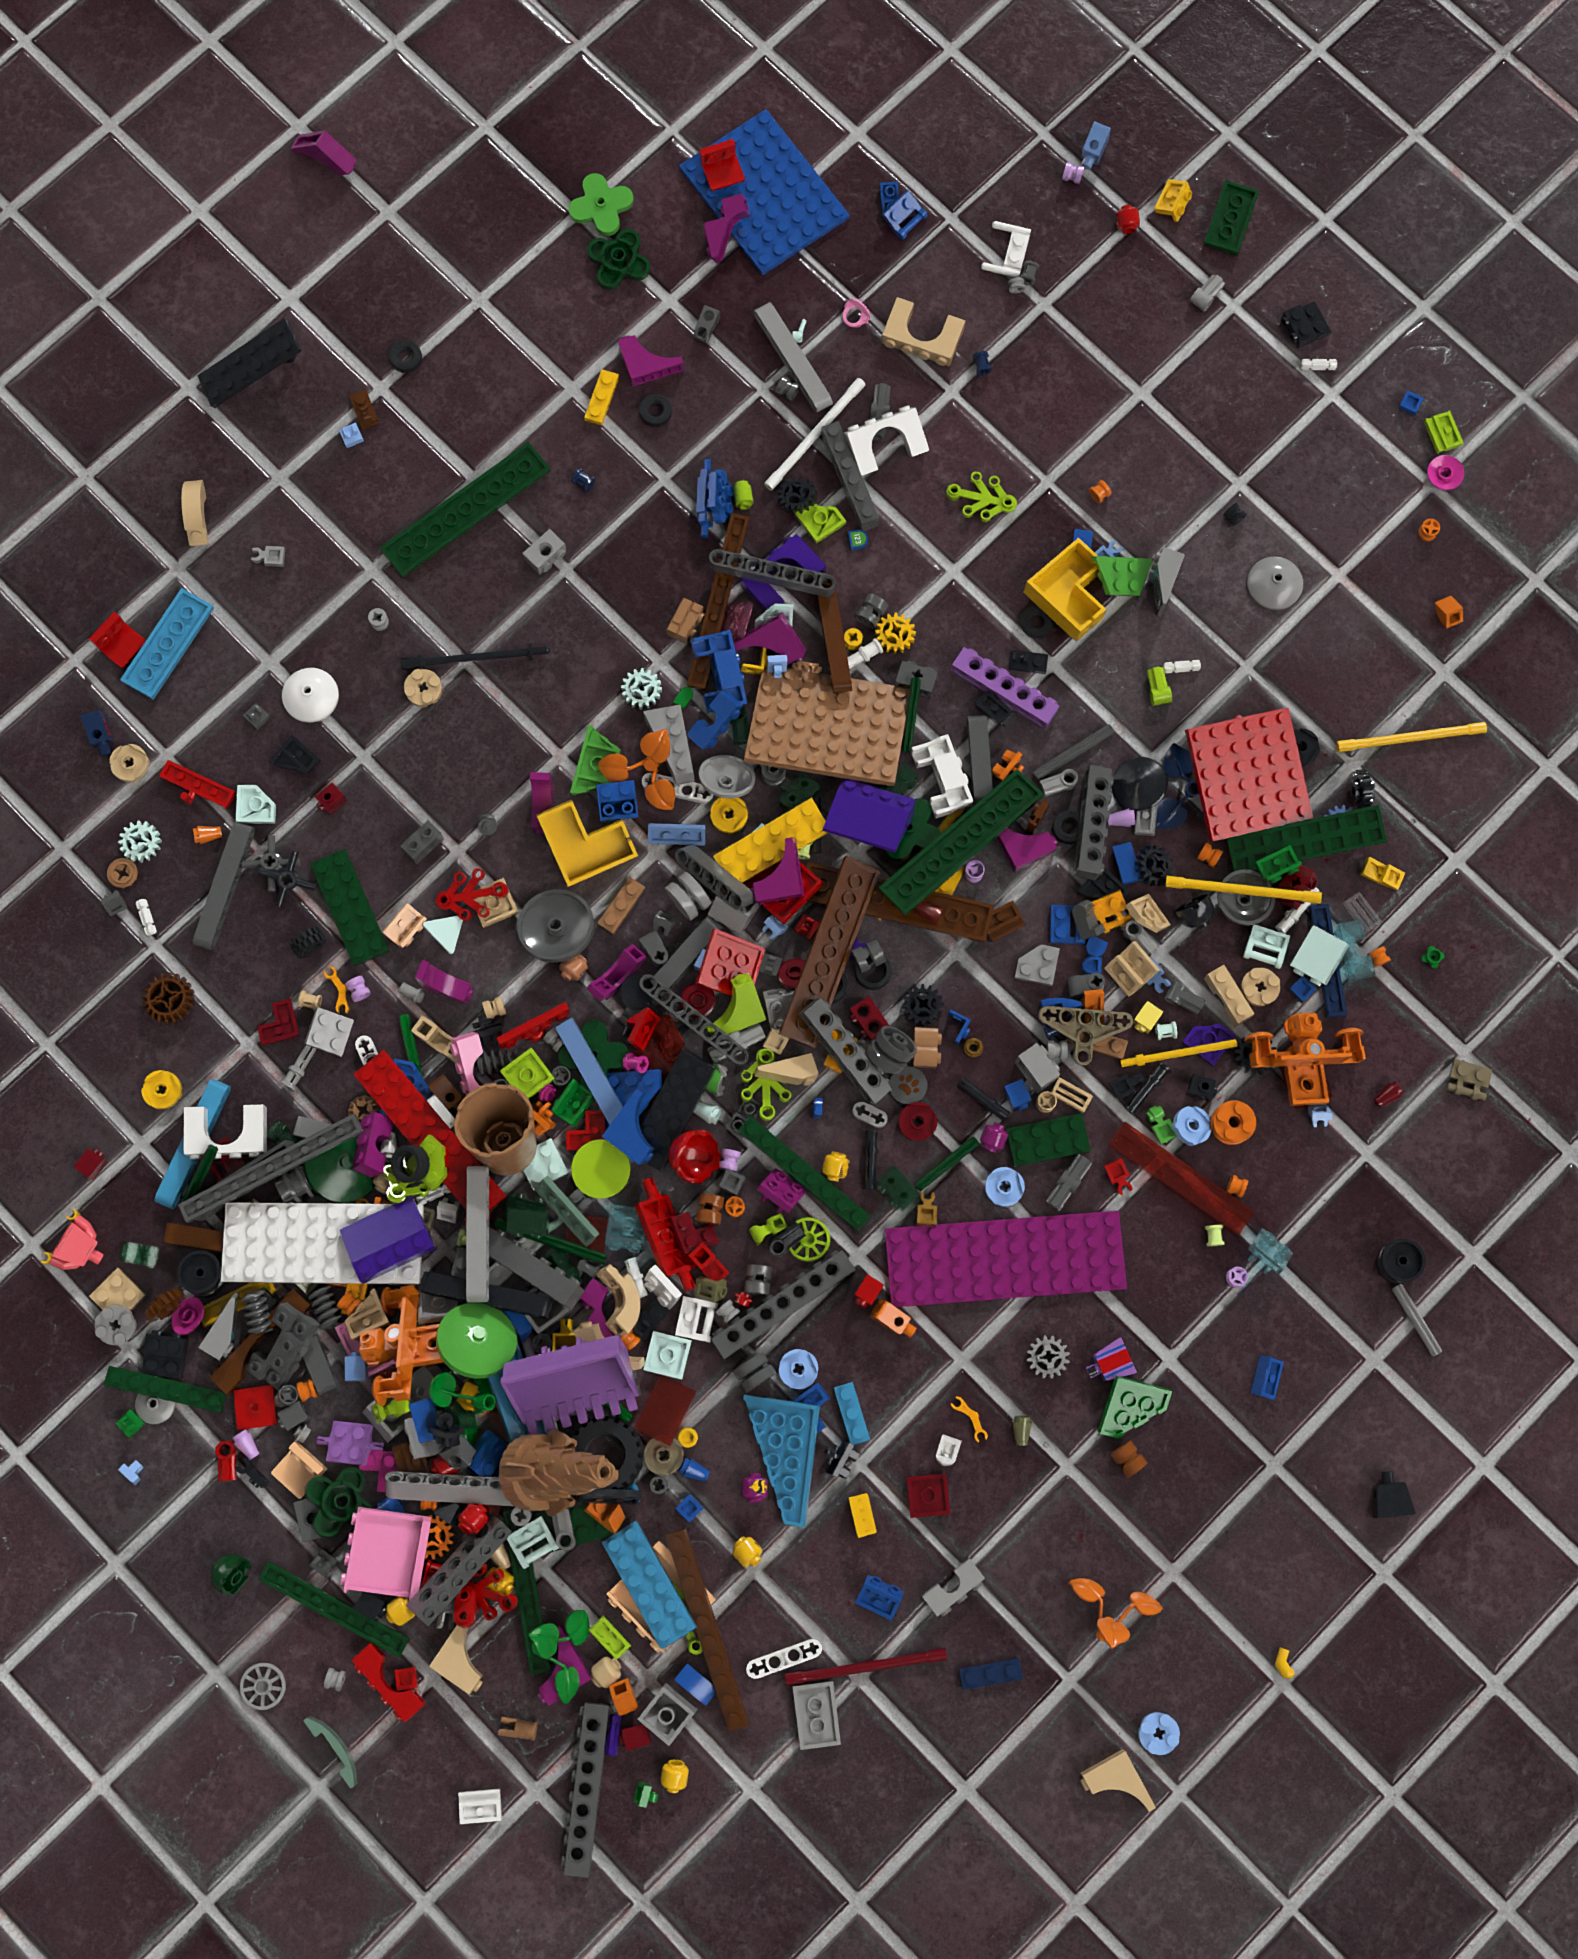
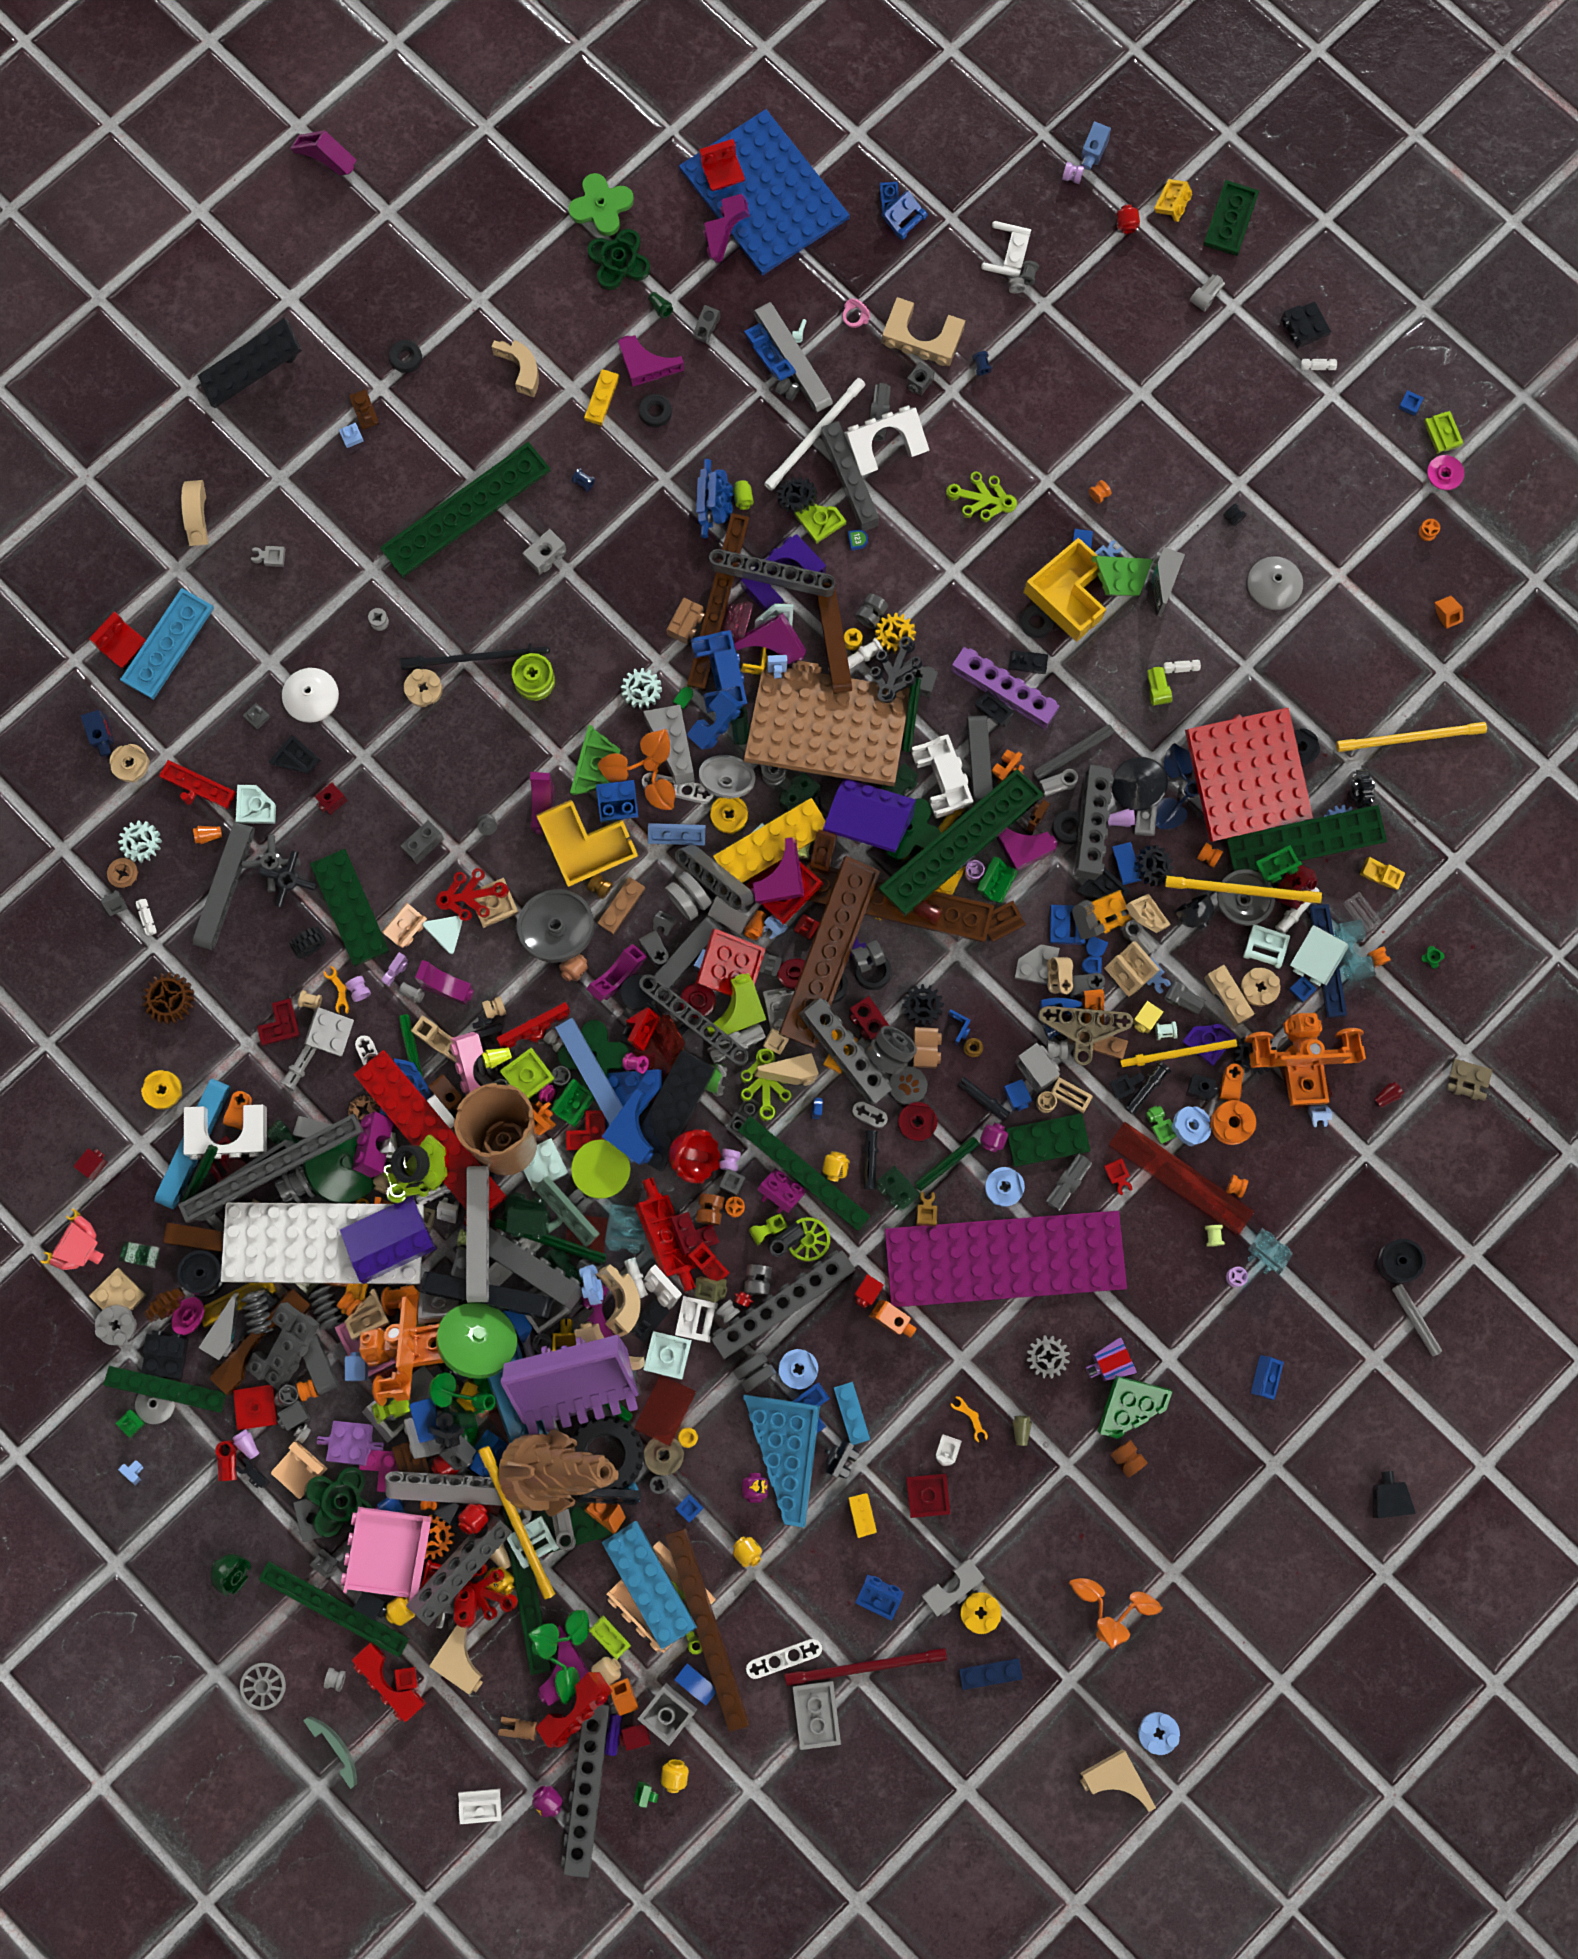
orange wheel [620,1330,641,1351] -> none
blue cone [679,1458,710,1482] -> none
light aqua cone [694,1102,721,1124] -> none
yellow arm [1275,1648,1294,1679] -> none
none -> orange piece [223,1091,252,1130]
none -> lavender plate [381,952,408,987]
none -> yellow piece [478,1446,555,1599]
none -> neon yellow cone [481,1047,512,1069]
none -> tan arch [492,340,539,397]
none -> lime wheel [512,653,555,701]
none -> magenta head [532,1785,563,1818]
none -> red arch [536,1672,613,1748]
none -> light blue plate [579,1264,603,1305]
none -> pearl gold wheel [587,874,613,899]
none -> dark green cone [648,292,673,318]
none -> blue slope [744,323,796,381]
none -> orange cone [744,910,766,940]
none -> reddish brown plate [810,829,837,871]
none -> black plant [870,637,922,703]
none -> dark grey brick [906,362,935,396]
none -> yellow plate [960,1592,1001,1634]
none -> green bracket [977,856,1018,904]
none -> tan piece [1047,957,1073,994]
none -> orange piece [1219,1064,1244,1101]

